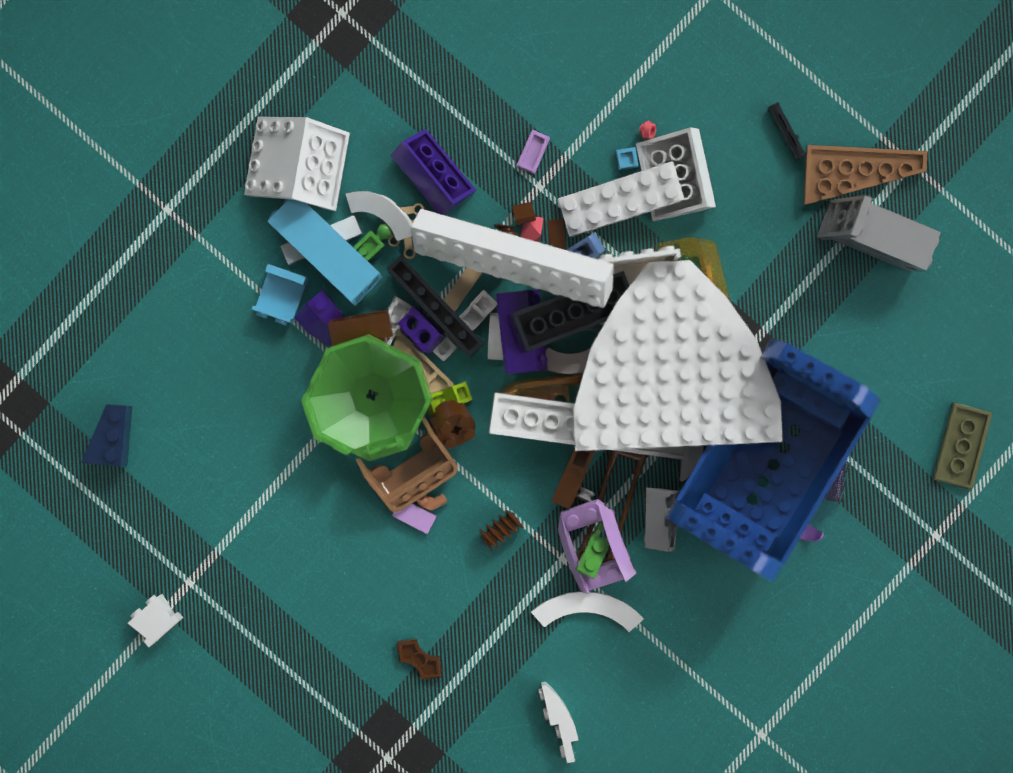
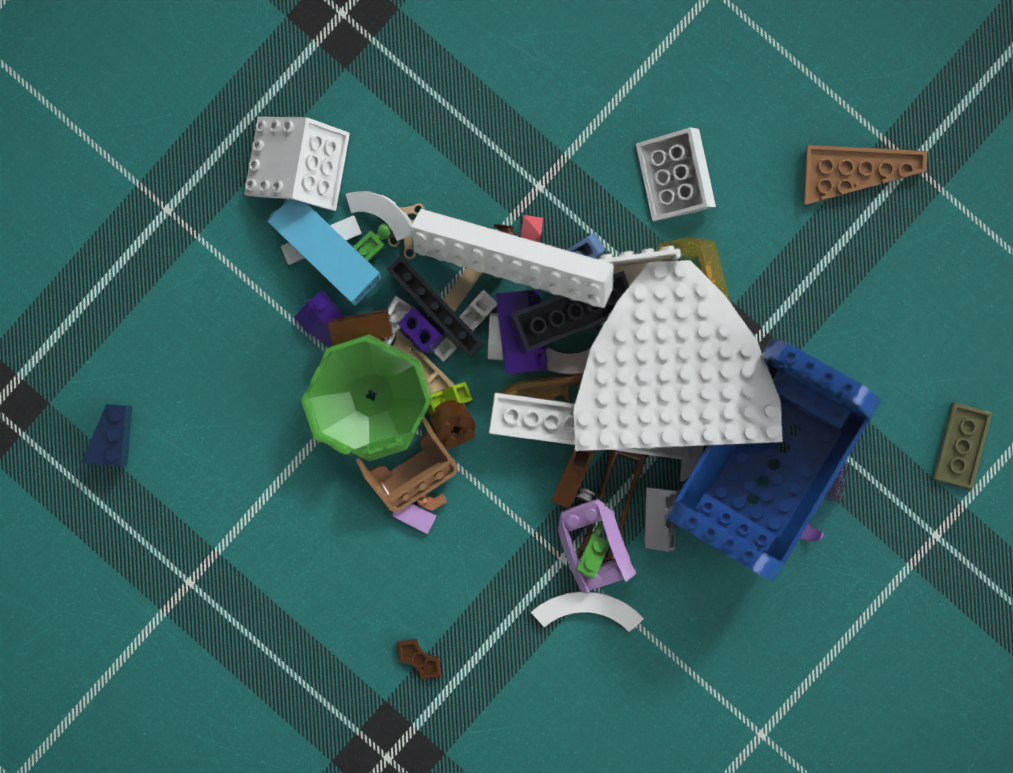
white hips [128,594,183,647] -> none
medium azure panel [252,264,308,325] -> none
dark purple slope [390,129,476,215] -> none
reddish brown piece [479,510,524,552] -> none
reddish brown tile [512,202,536,225] -> none
lavender tile [516,130,550,175] -> none
white slope [539,682,578,763] -> none
reddish brown sticker [547,218,567,250] -> none
white plate [558,161,685,237] -> none
medium azure tile [615,147,639,171] -> none
coral plate [639,120,656,140] -> none
black pin [767,102,807,161] -> none
light grey brick [817,195,941,271] -> none

